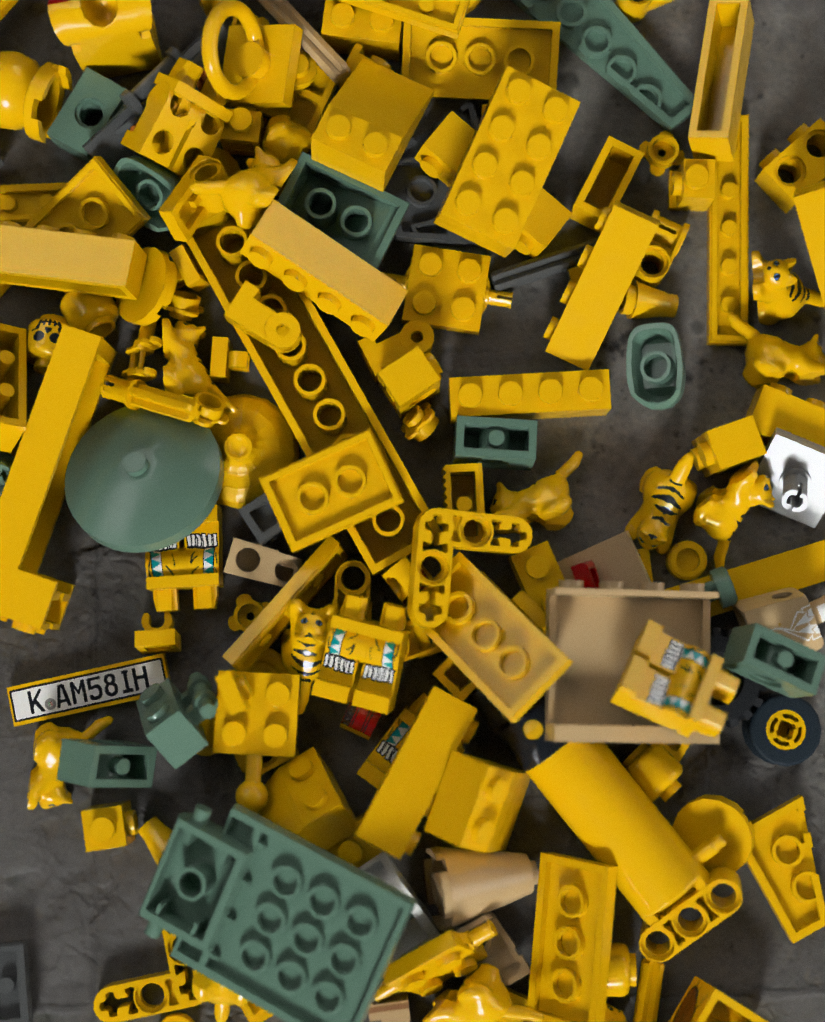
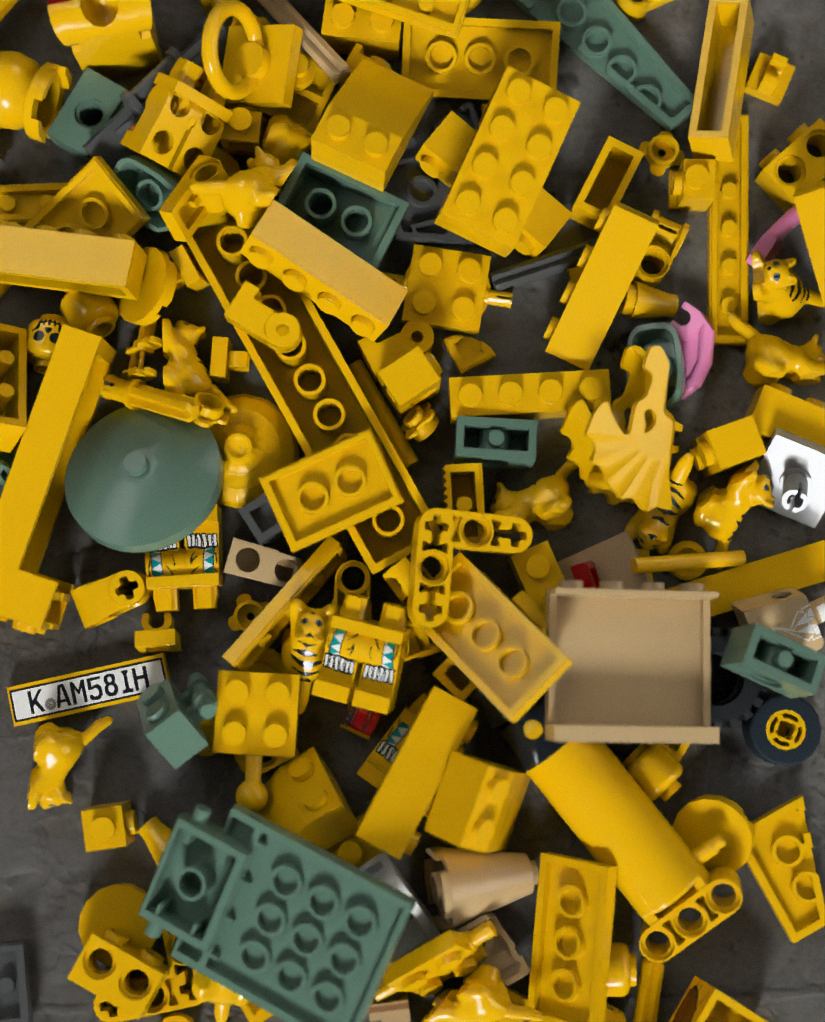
sand green brick [57,738,157,788] -> none
yellow plate [162,290,204,321] -> none
yellow plate [215,669,253,716] -> none
yellow hips [610,619,741,738] -> none
sand green tile [704,566,738,609] -> none
none -> yellow brick [67,927,171,1020]
none -> yellow piece [71,570,153,629]
none -> yellow tile [78,883,157,966]
none -> yellow bar [348,359,419,468]
none -> yellow tile [443,335,496,375]
none -> yellow animal [560,345,683,511]
none -> yellow bar [630,550,746,574]
none -> bright pink piece [670,301,715,400]
none -> yellow tile [744,52,796,107]
none -> bright pink piece [746,205,800,266]

